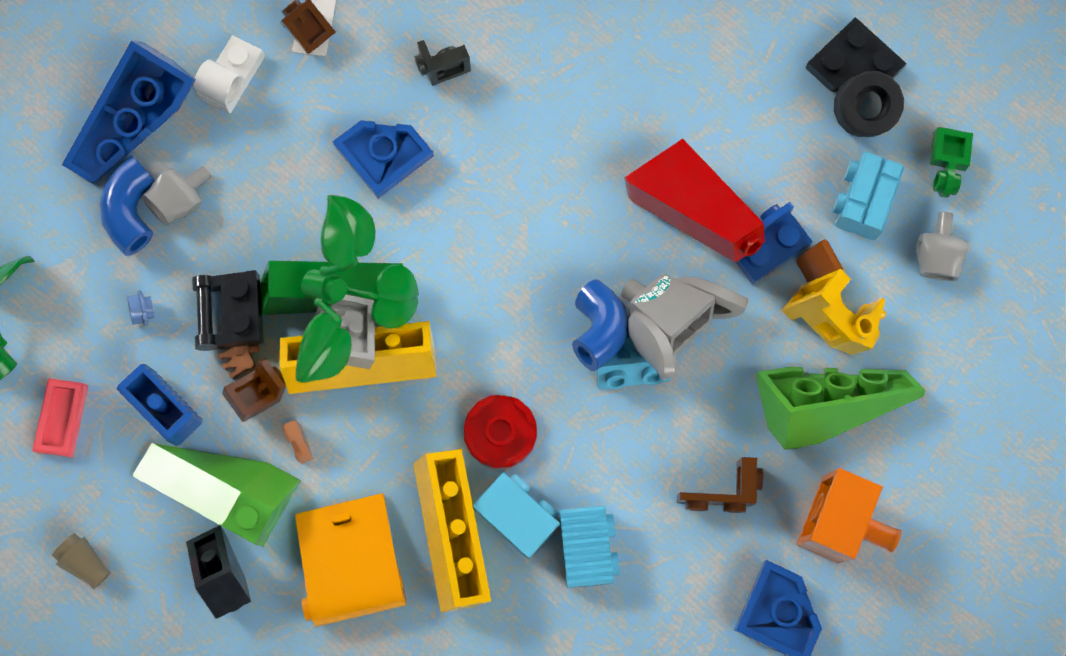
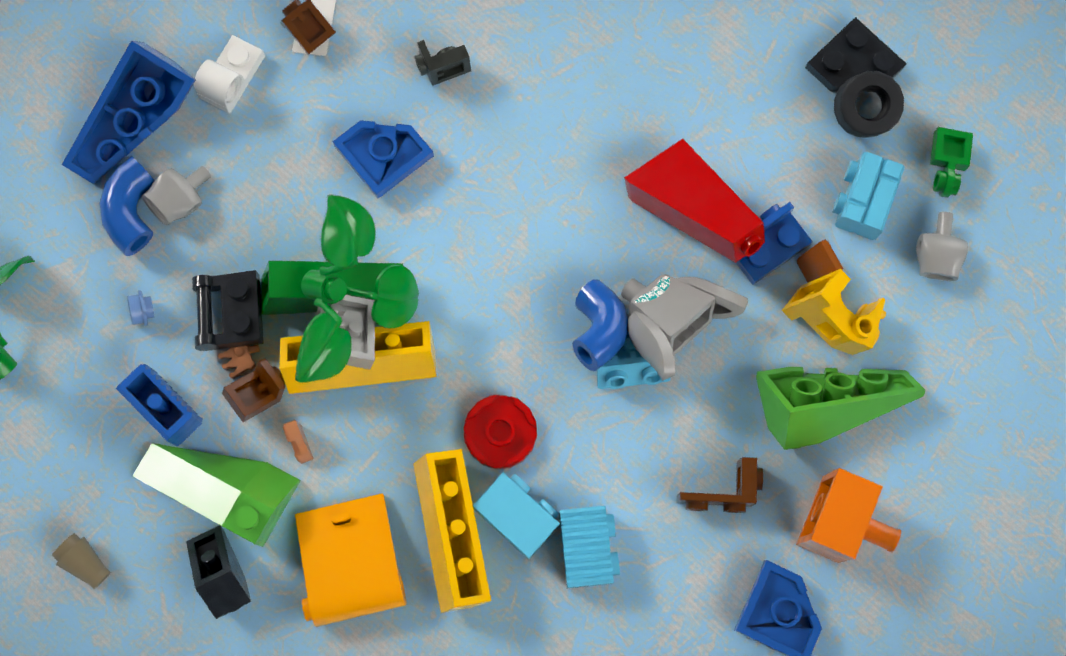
coral tile [32,378,88,458] -> none

